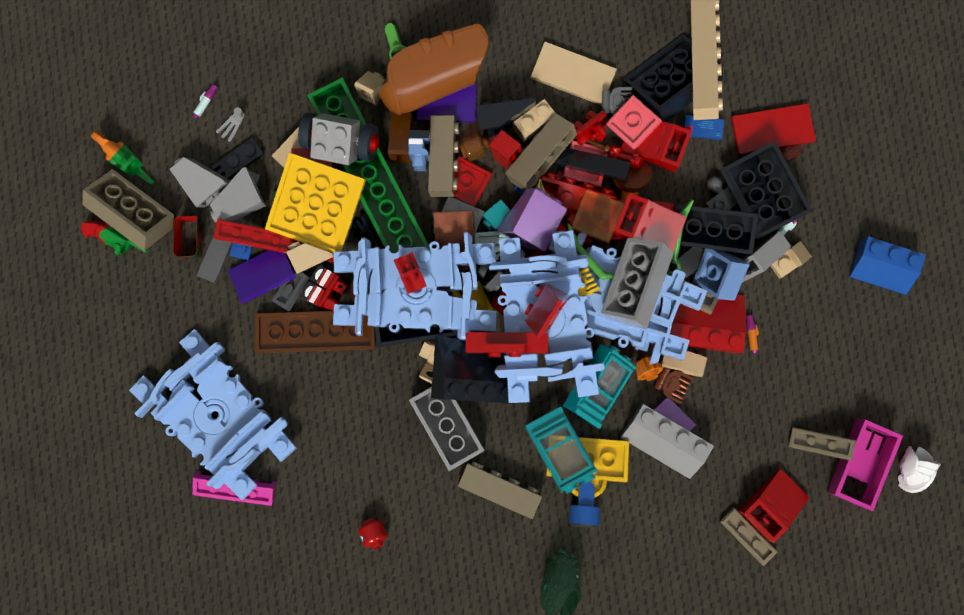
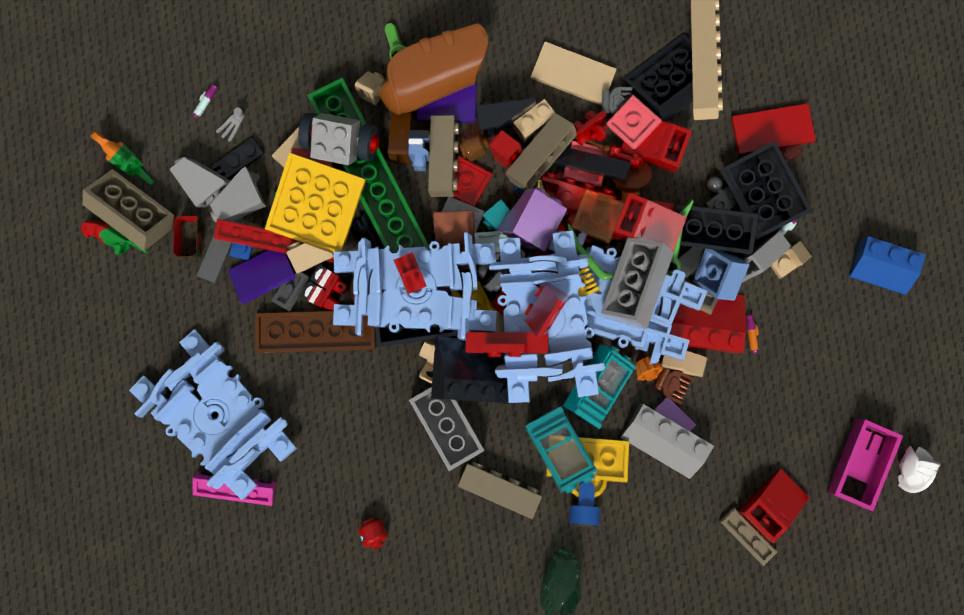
blue tile [683,115,724,140] -> none
dark tan tile [789,427,856,461] -> none

